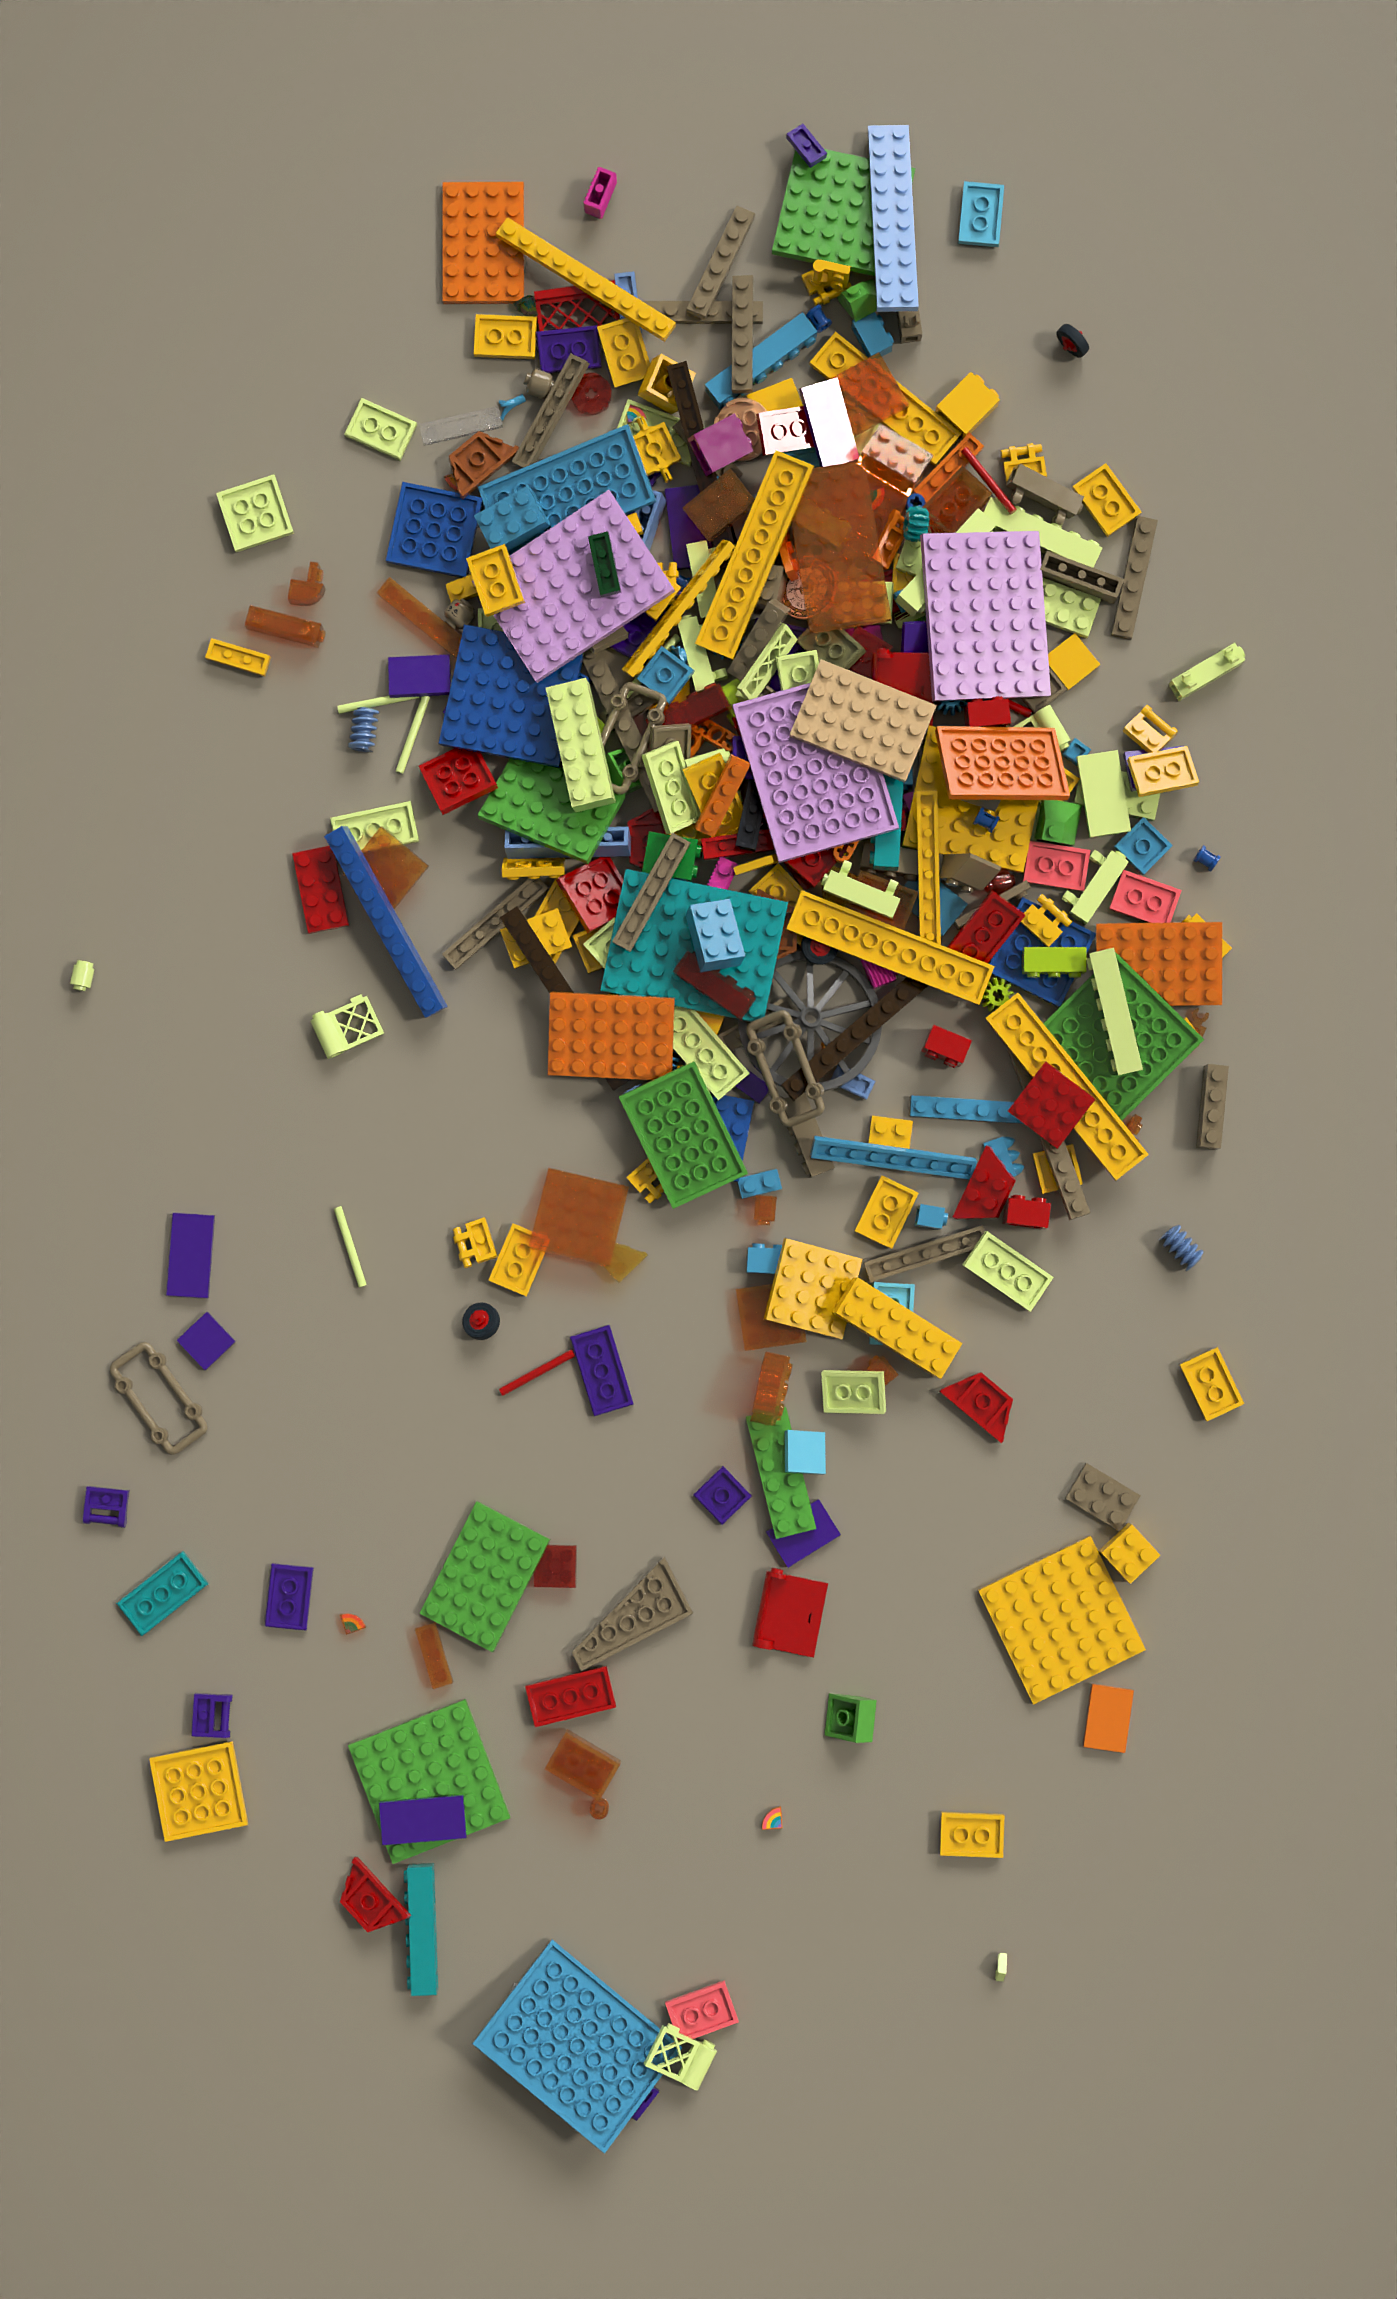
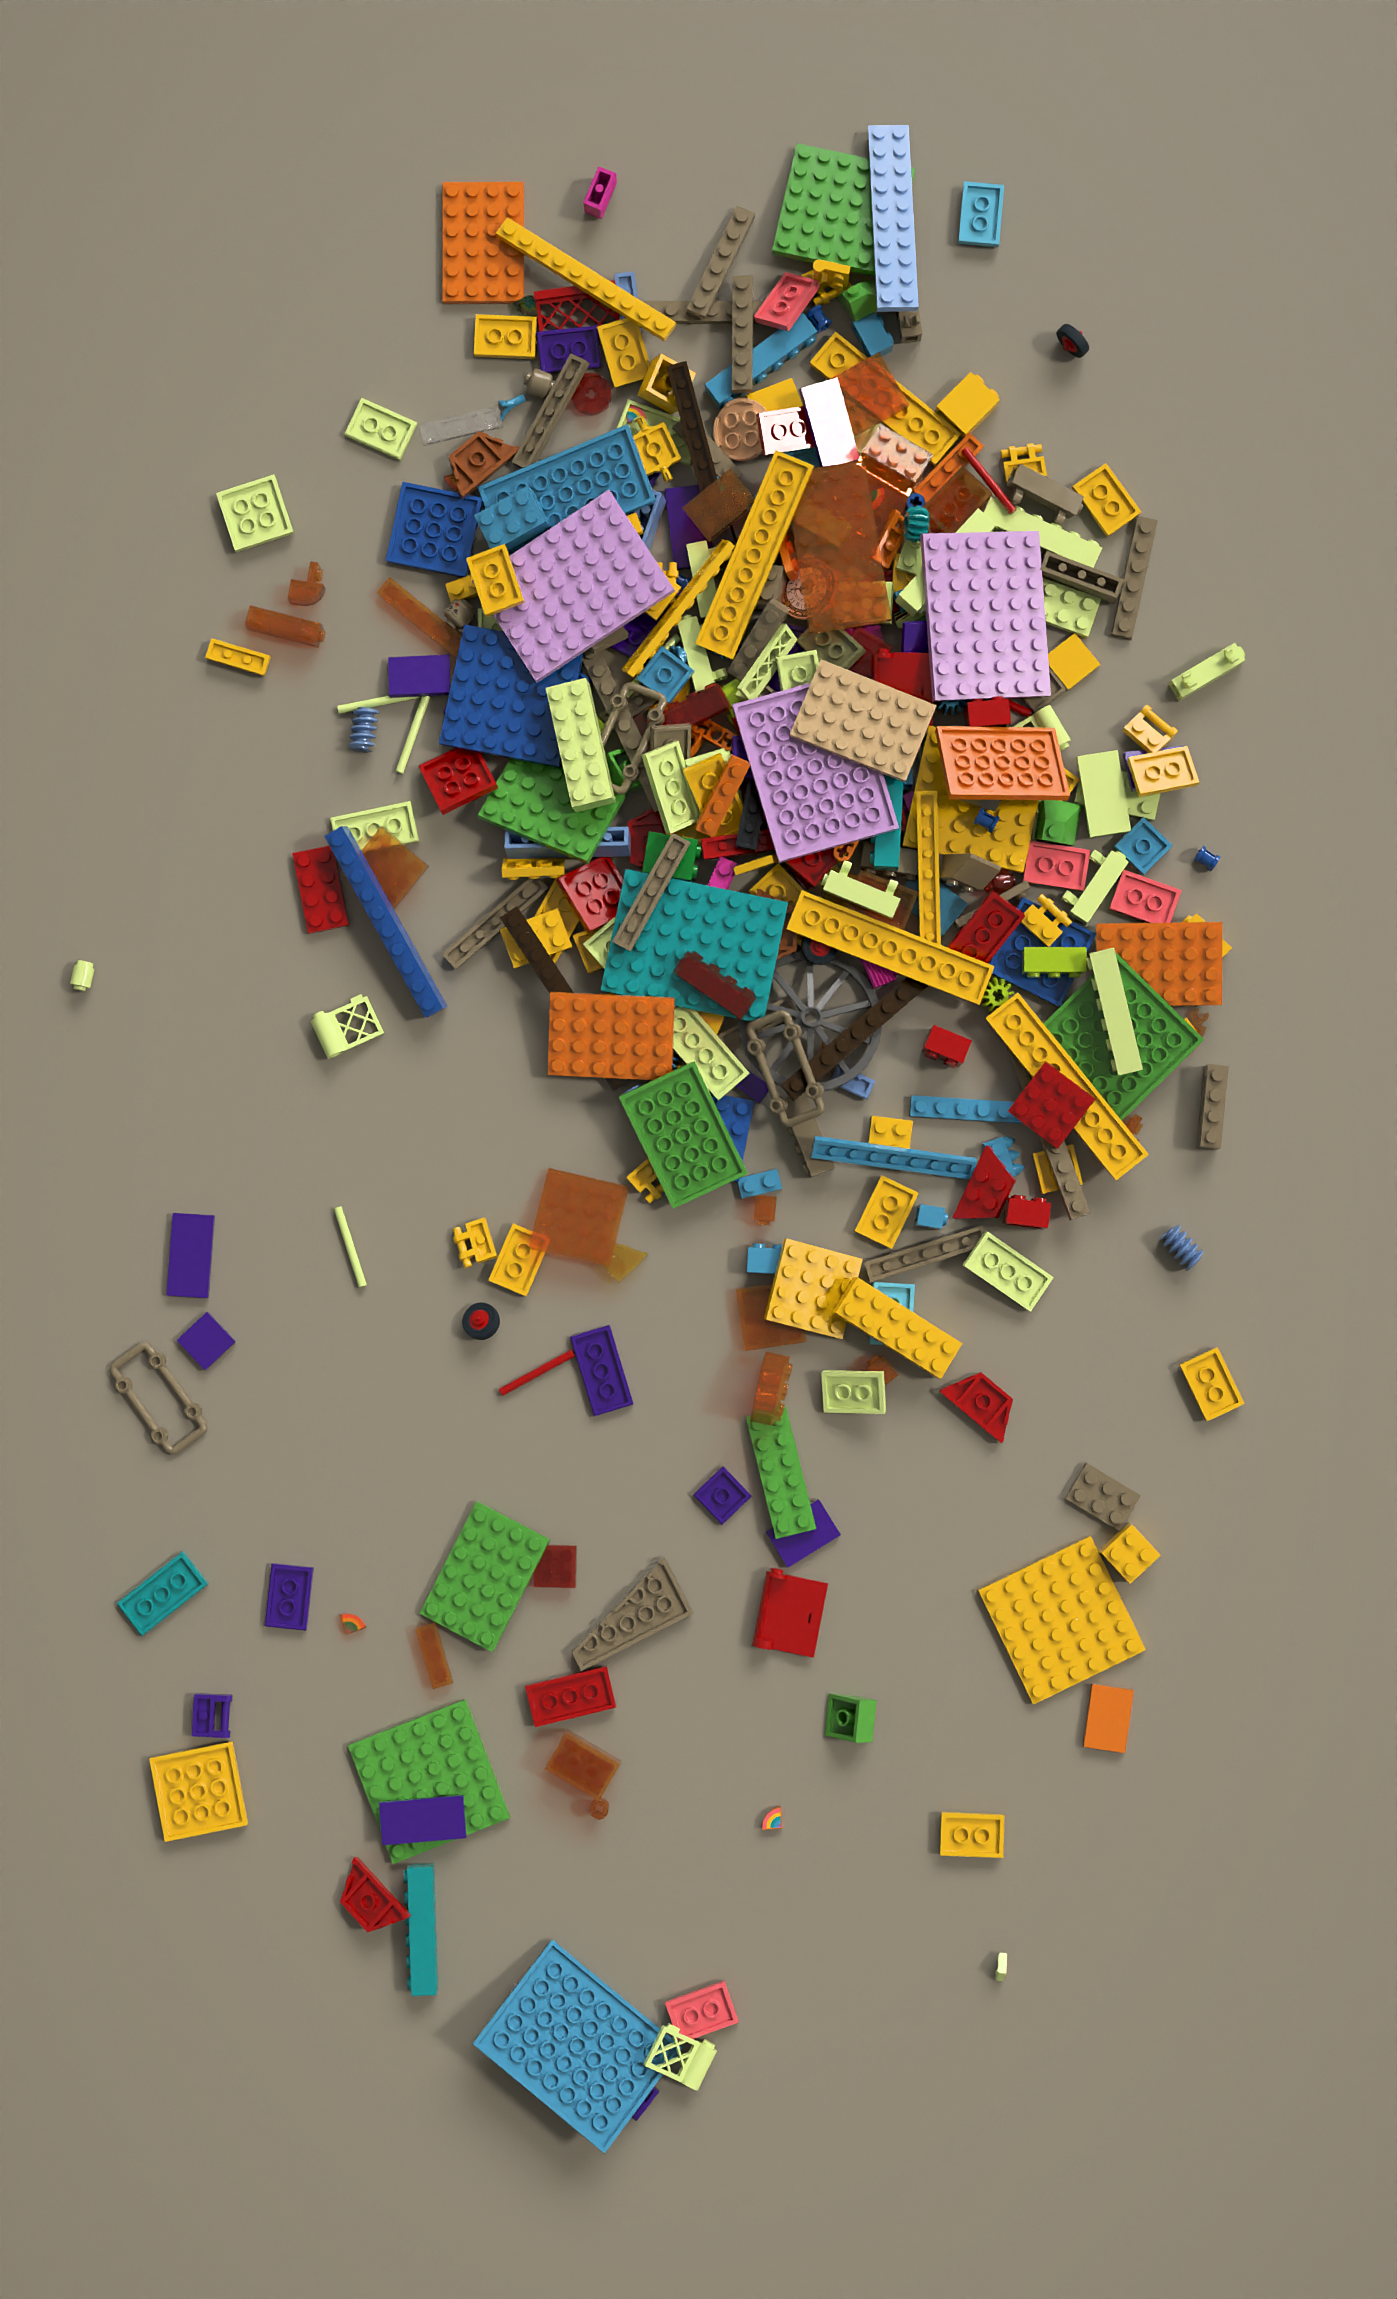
dark purple plate [83,1486,130,1528] -> none
dark green plate [588,531,622,597] -> none
brick [686,899,745,972] -> none
magenta brick [687,413,753,476] -> none
medium azure tile [785,1430,826,1475] -> none
dark purple plate [786,123,827,168] -> none
dark azure tile [1062,738,1091,767] -> none
none -> coral plate [754,272,820,332]

